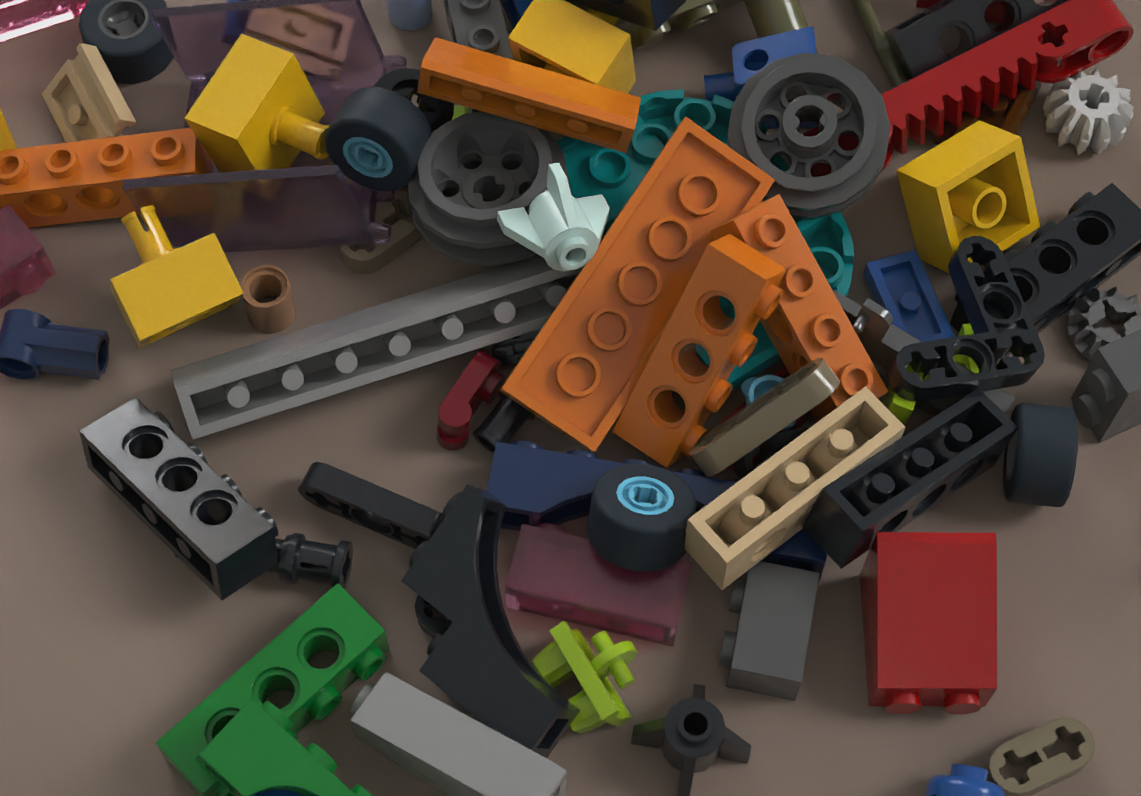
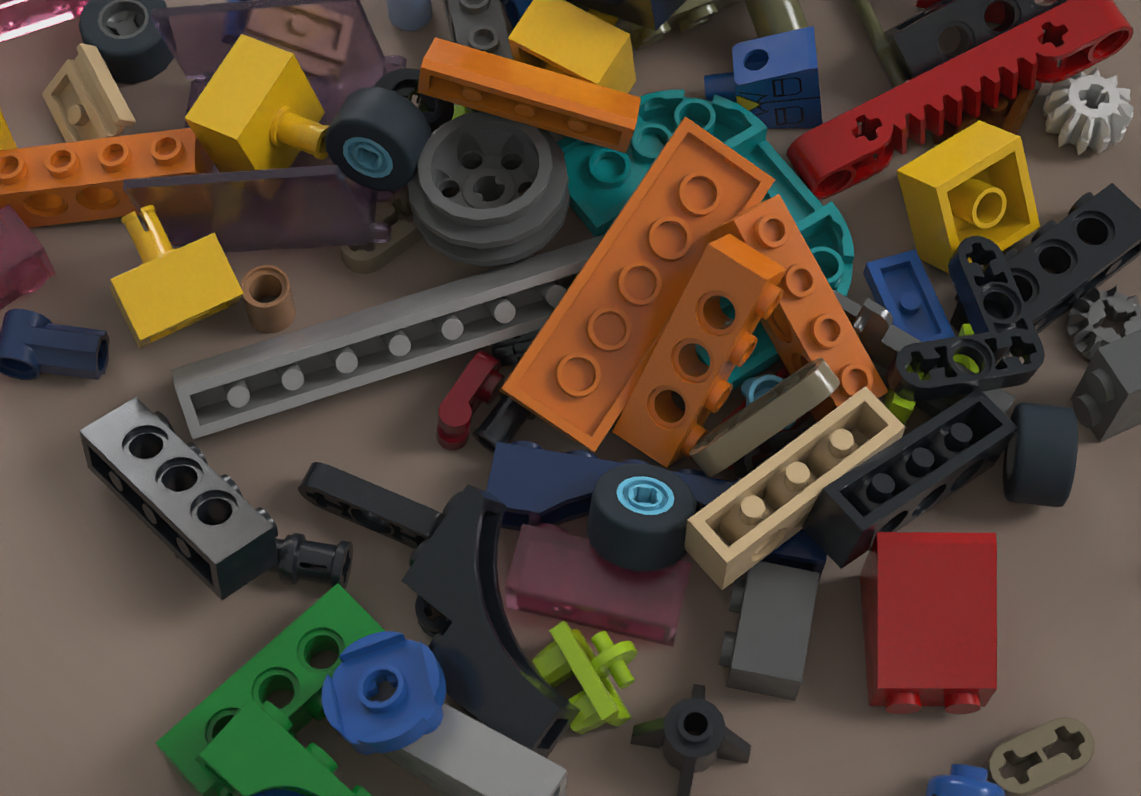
light aqua brick [497,163,610,272] -> none
dark grey wheel [727,53,891,219] -> none
none -> blue plate [322,631,446,755]

